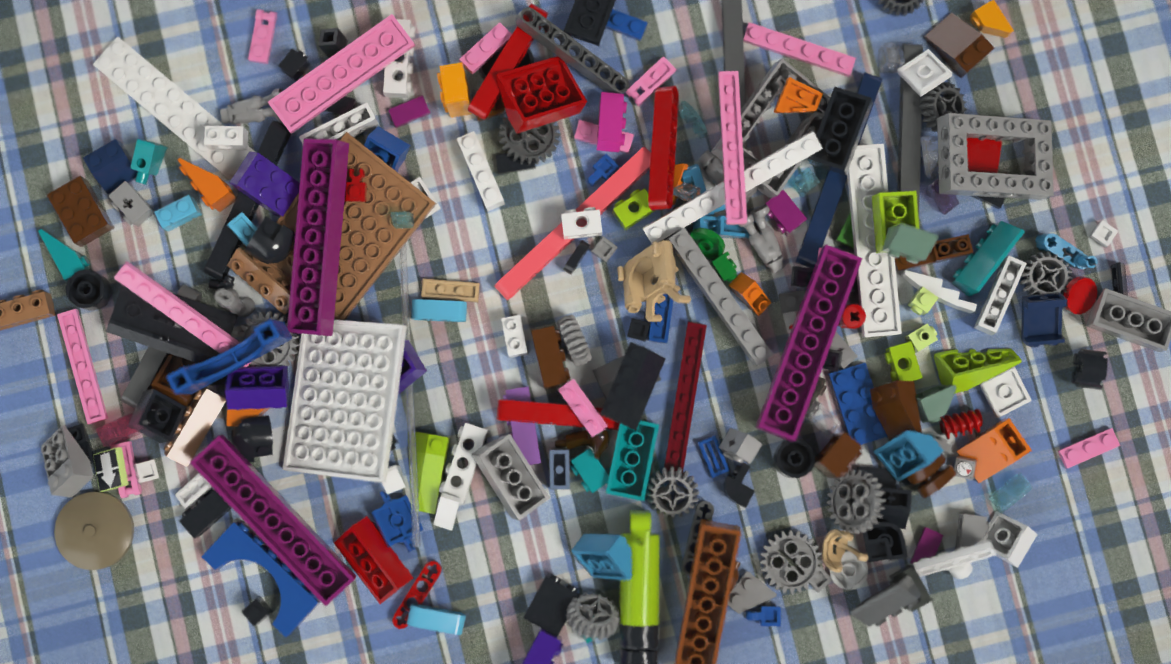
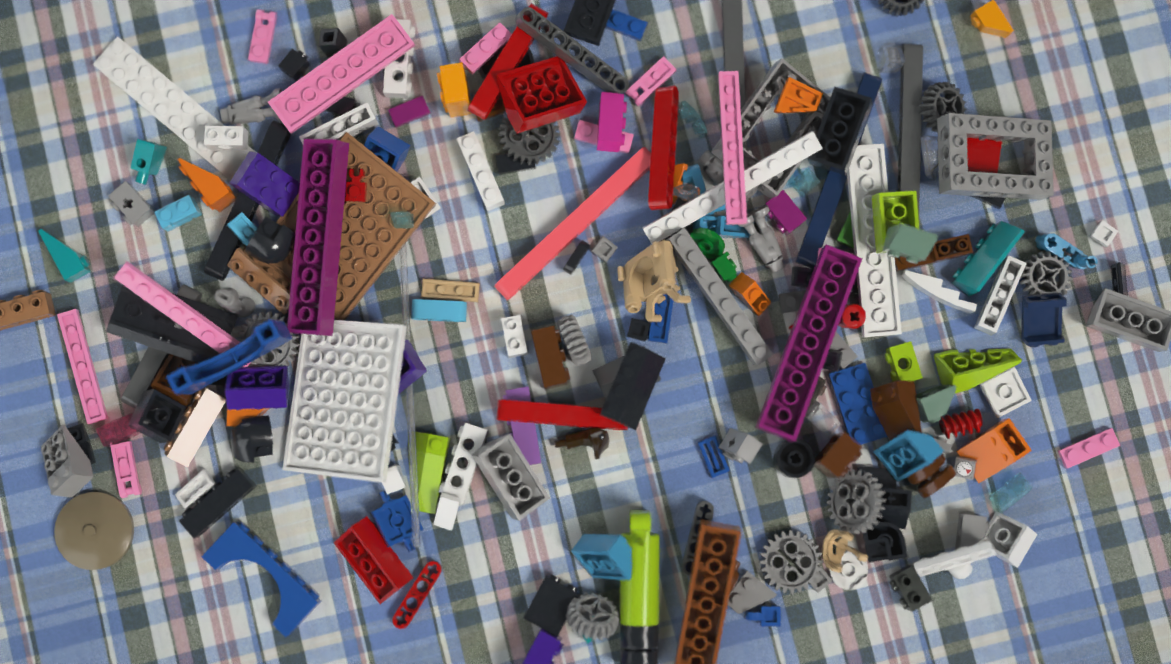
reddish brown brick [47,176,115,247] -> none
black brick [66,270,111,311] -> none
dark blue slope [83,139,138,194] -> none
tile [93,447,128,492] -> none
white plate [134,459,159,483] -> none
magenta brick [190,434,356,607] -> none
black arm [208,275,235,290] -> none
black brick [241,597,273,627] -> none
medium azure beam [407,604,466,635] -> none
sand blue brick [549,450,570,490] -> none
bright pink plate [558,379,608,437] -> none
white brick [561,207,602,240] -> none
teal brick [570,448,609,493] -> none
blue plate [587,154,620,187] -> none
teal slope [606,420,659,501] -> none
lime brick [612,188,656,231] -> none
light grey gear [646,466,699,519] -> none
dark red plate [664,322,707,474] -> none
black brick [724,462,755,508] -> none
bright pink plate [743,22,856,77] -> none
dark grey slope [851,575,922,627] -> none
white plate [897,49,952,97] -> none
yellowish green brick [904,323,938,353] -> none
yellowish green brick [907,287,939,316] -> none
magenta tile [909,527,944,565] -> none
slope [923,13,994,79] -> none
clear purple slope [925,178,959,215] -> none
red tile [1063,276,1097,315] -> none
black brick [1071,349,1108,390] -> none

